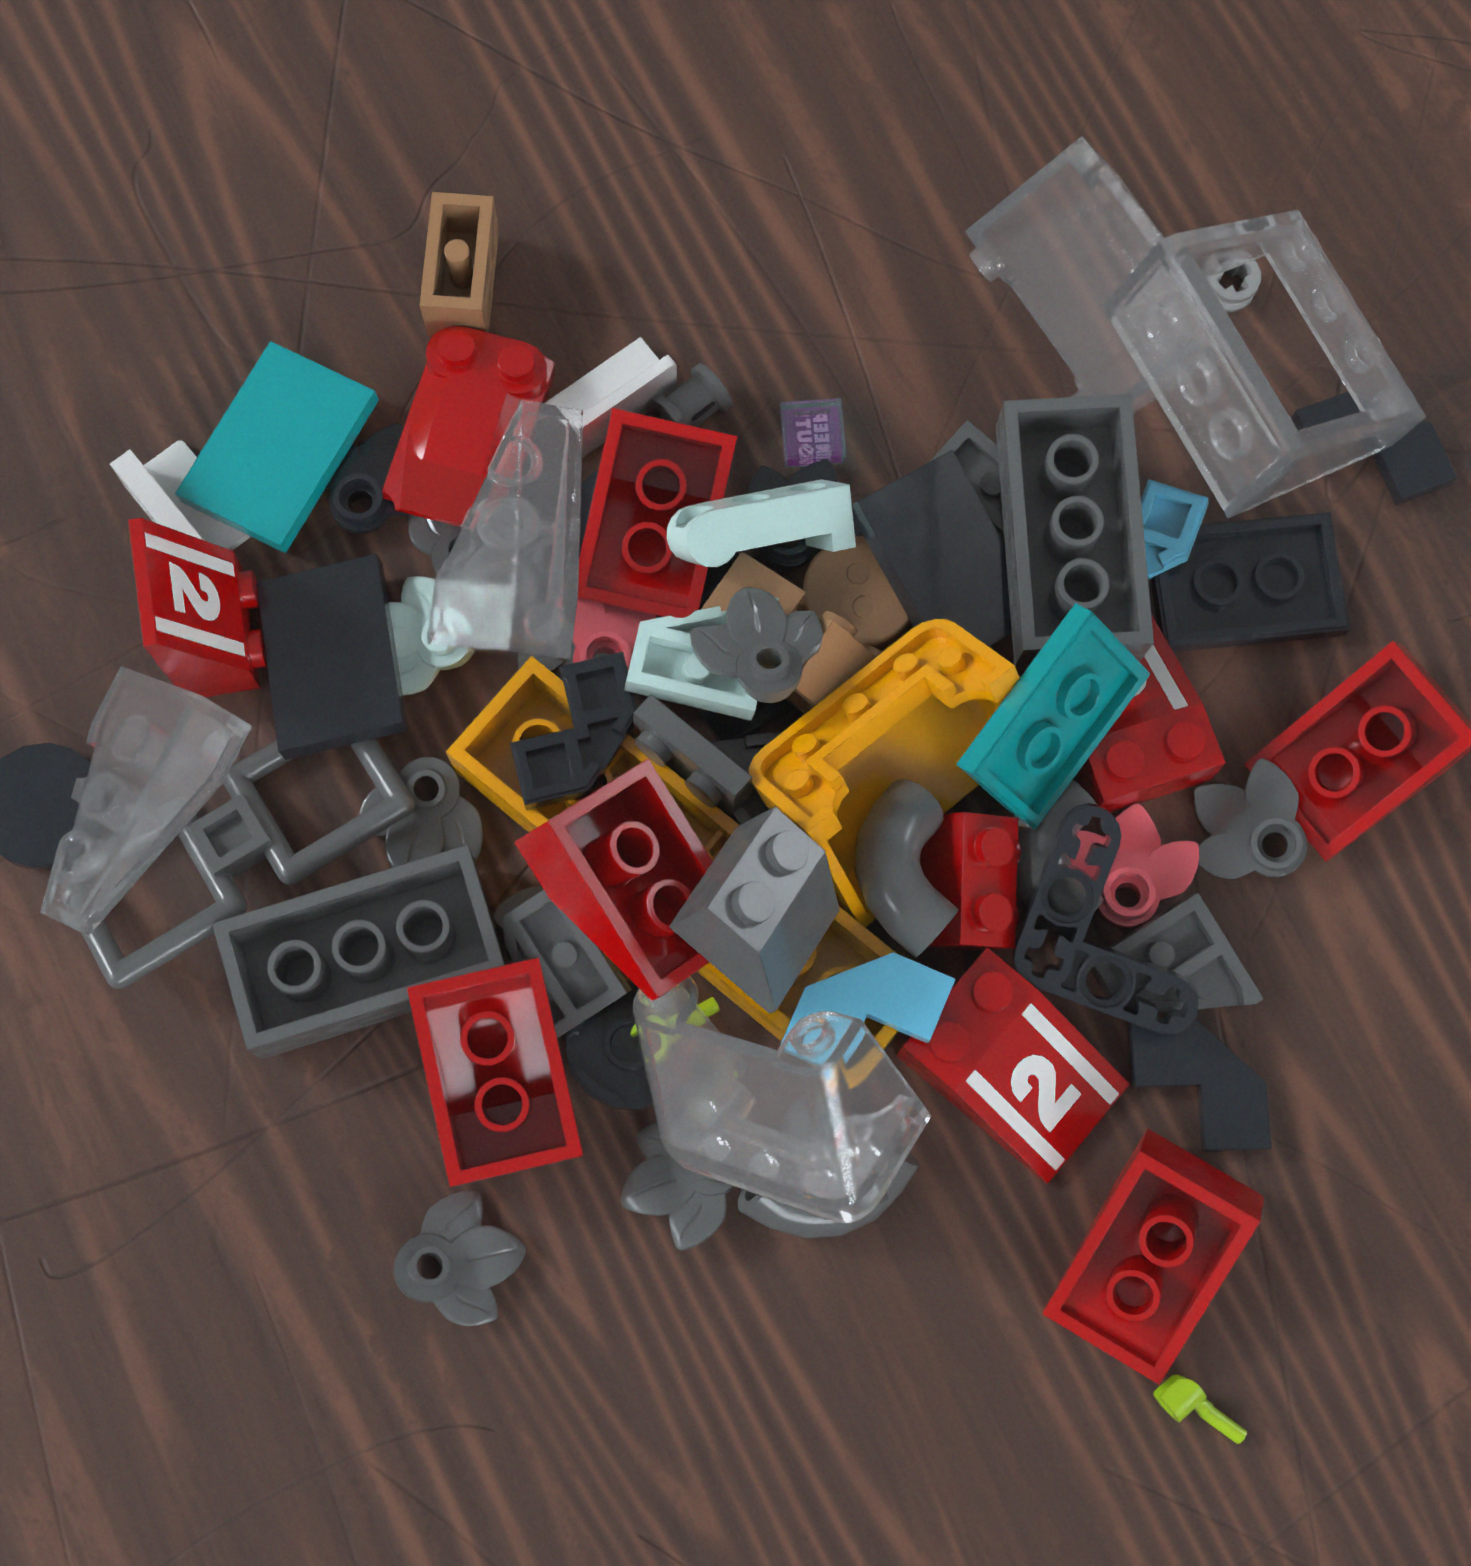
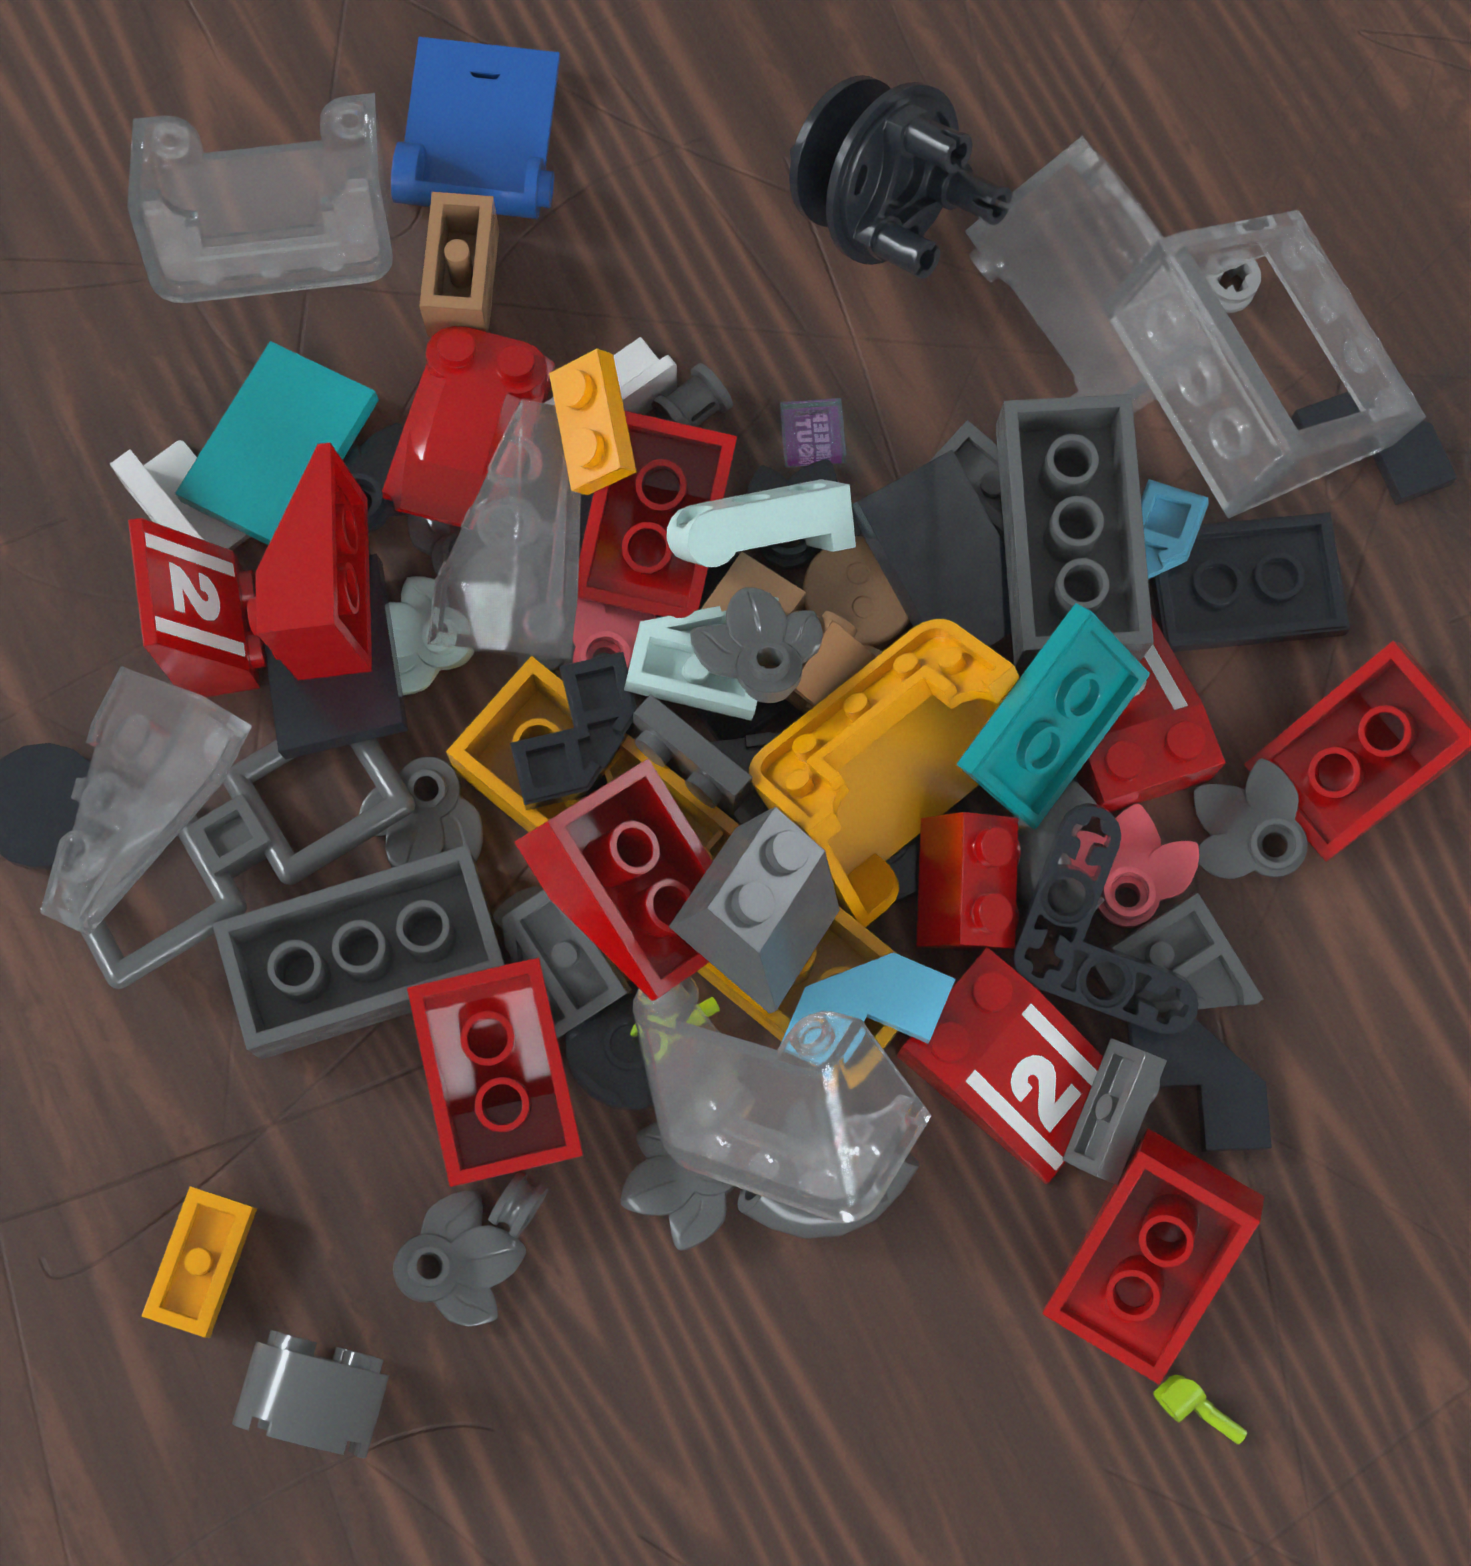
dark grey cylinder [854,779,959,958] -> none
none -> clear windscreen [127,93,393,303]
none -> light orange plate [142,1186,257,1338]
none -> dark grey brick [232,1330,389,1458]
none -> red slope [247,442,372,680]
none -> blue door [391,37,560,219]
none -> dark grey bush [488,1171,549,1239]
none -> light orange plate [549,349,636,495]
none -> black piece [789,75,1012,279]
none -> dark grey plate [1062,1038,1167,1185]

